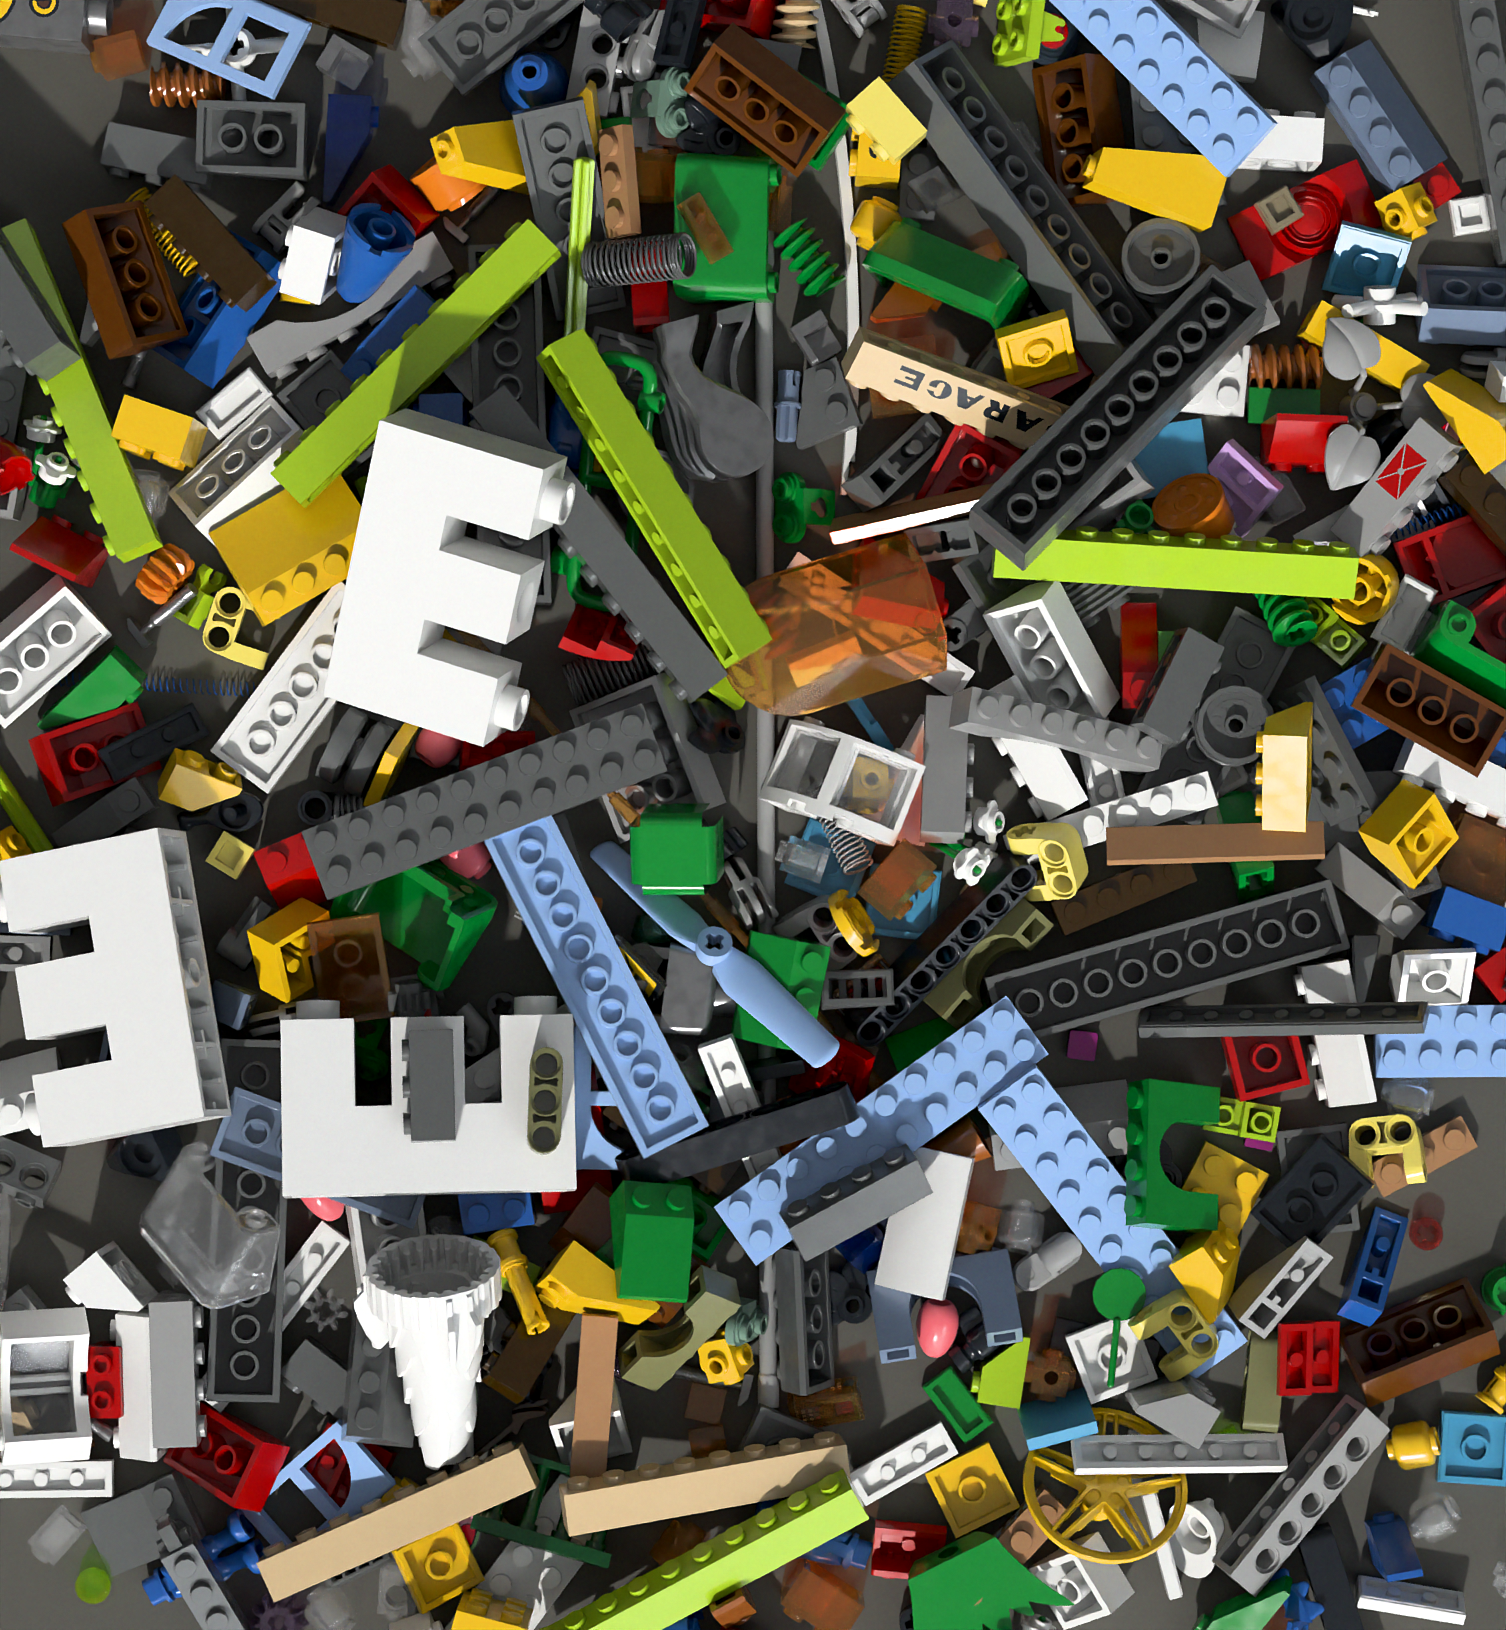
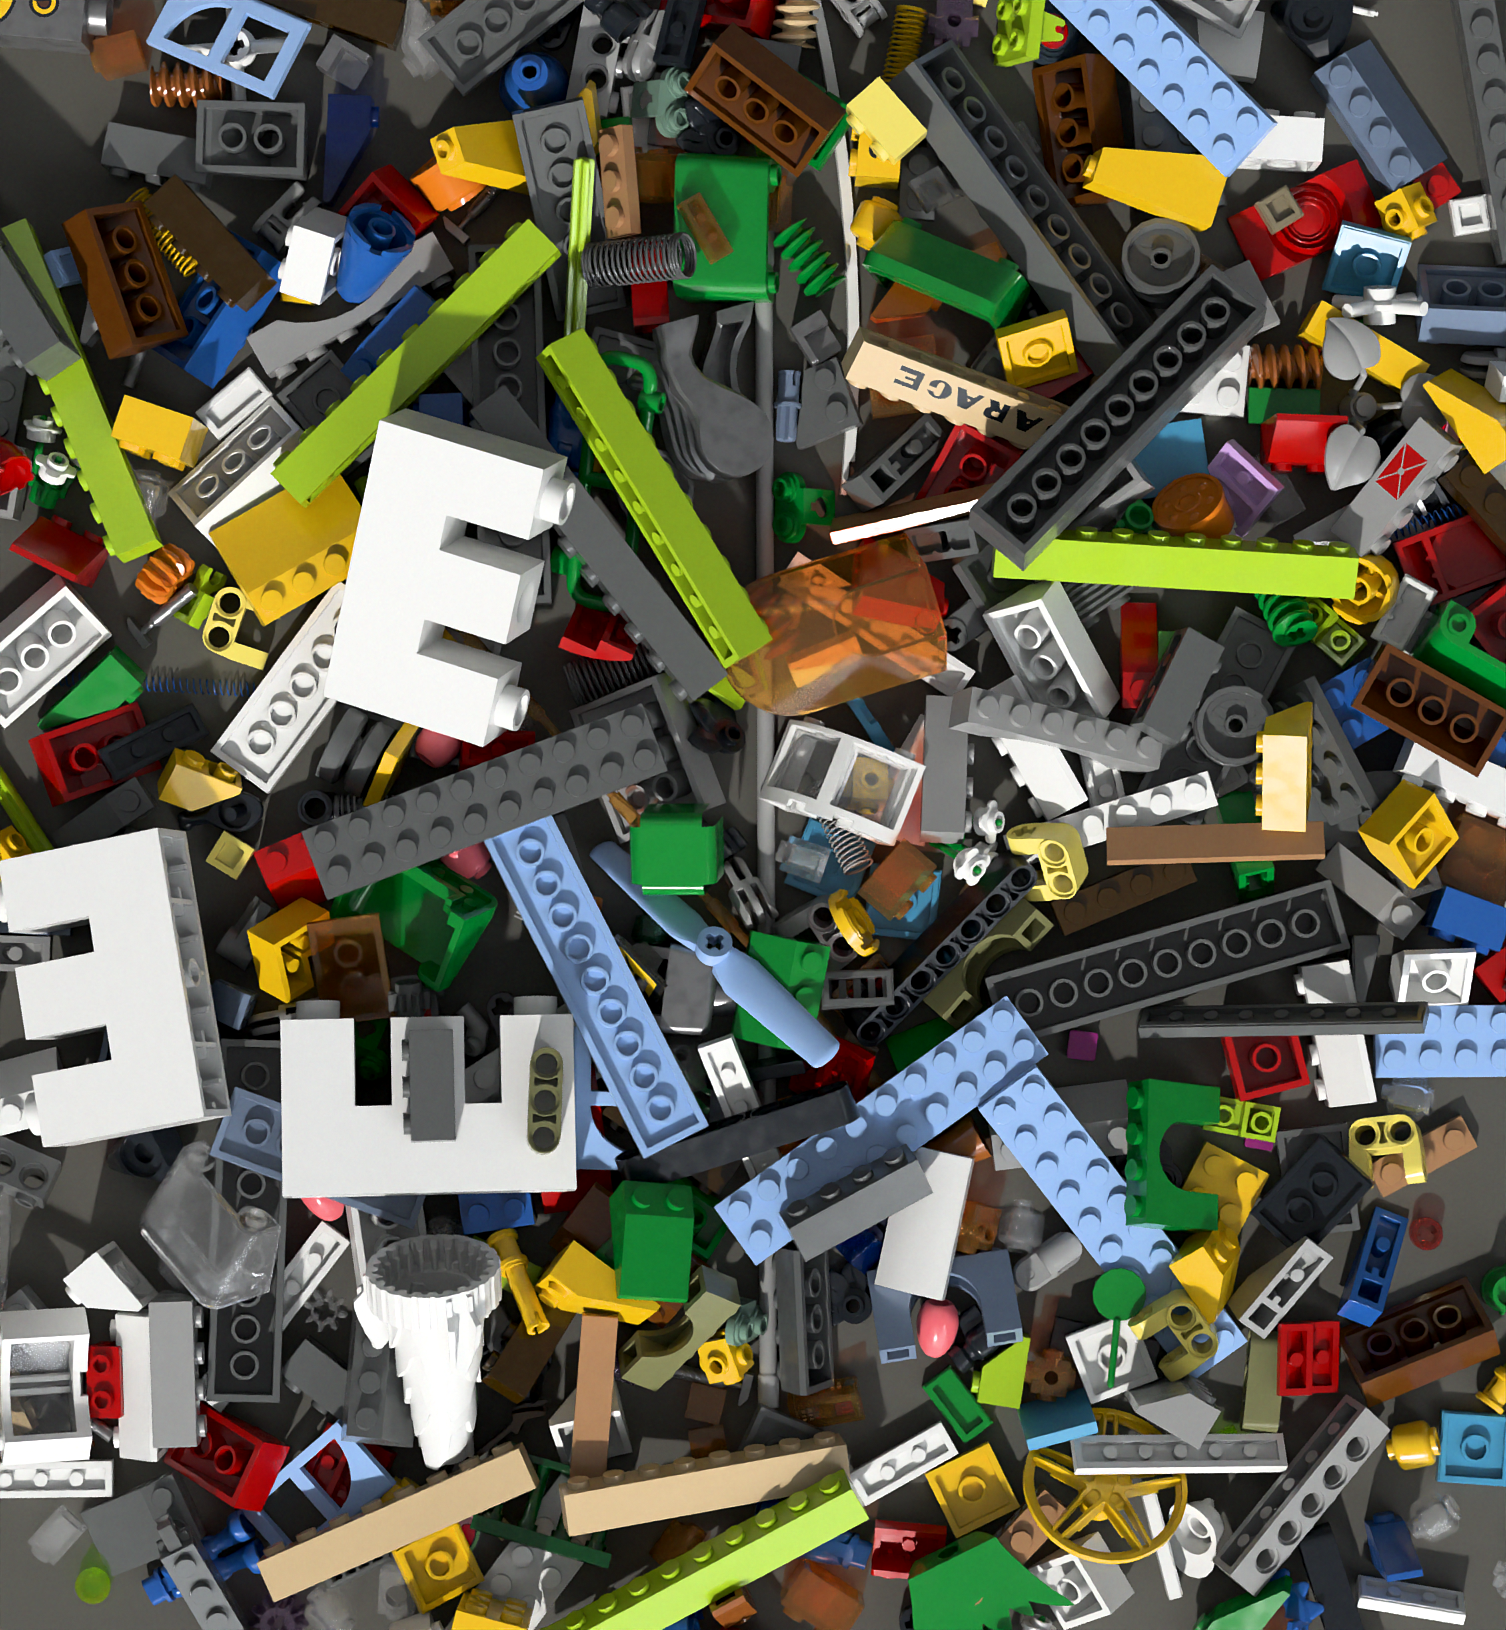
none -> light blue tile [43,247,82,288]

